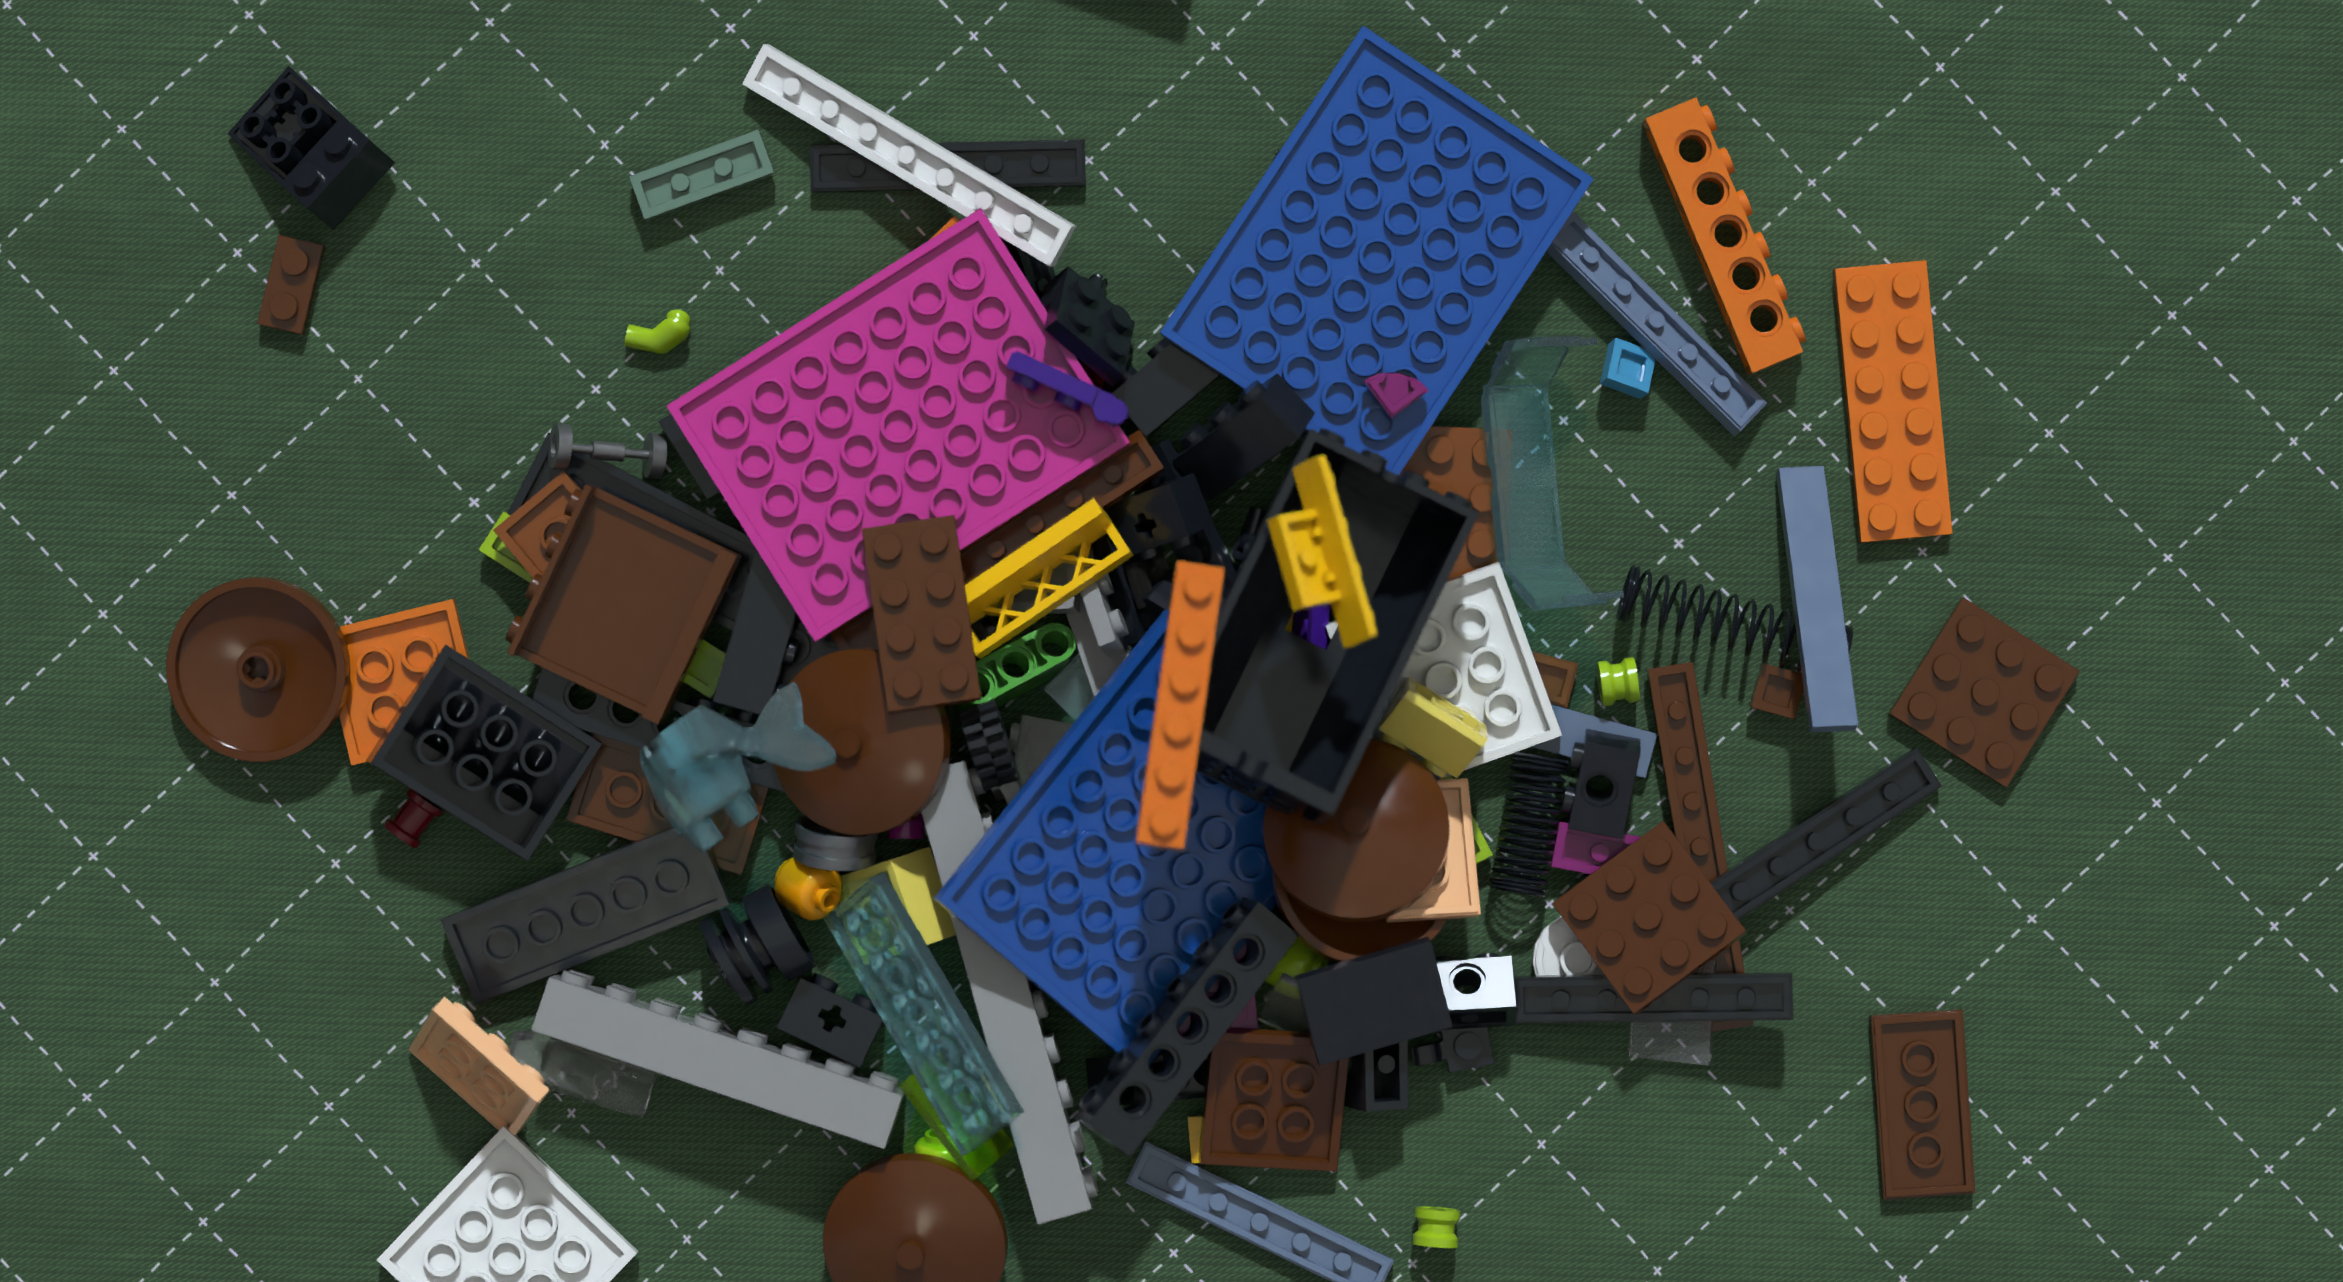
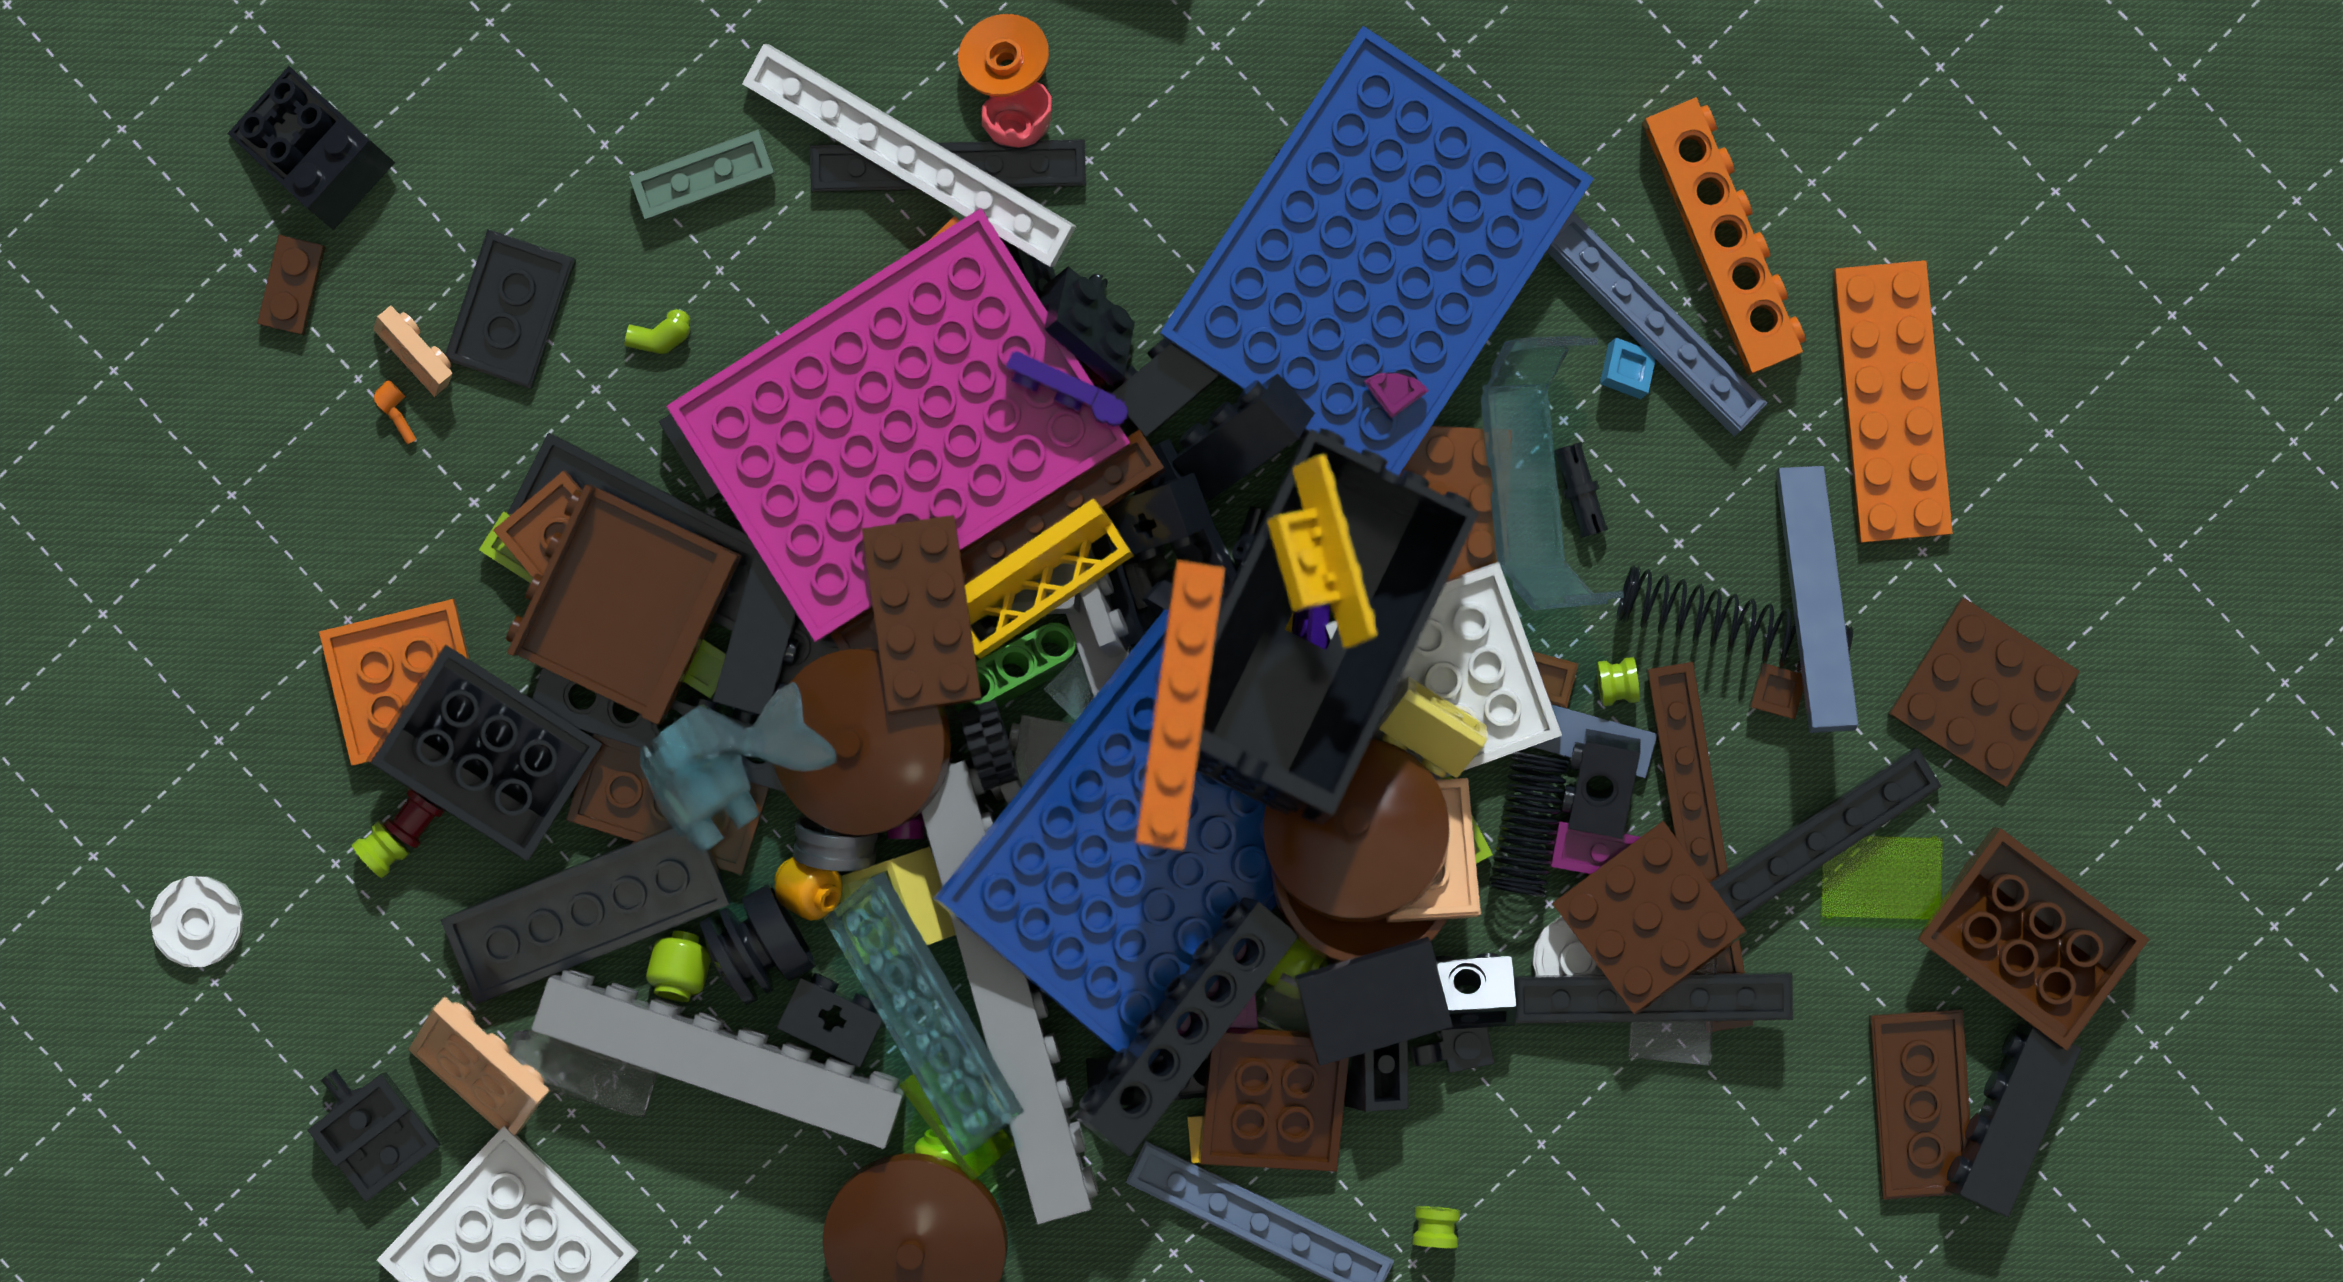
reddish brown dish [166,577,350,762] -> none
flat silver wheel [548,423,667,479] -> none
none -> white tile [150,876,243,967]
none -> black plate [307,1069,441,1202]
none -> lime wheel [352,820,410,878]
none -> light nougat plate [373,306,453,397]
none -> orange hand [374,380,417,445]
none -> black tile [445,229,576,389]
none -> lime head [646,931,711,1002]
none -> orange dish [958,14,1049,97]
none -> coral hair [982,82,1052,148]
none -> black pin [1553,442,1609,538]
none -> clear neon green piece [1820,836,1943,920]
none -> reddish brown slope [1917,827,2150,1051]
none -> black brick [1946,1024,2082,1217]

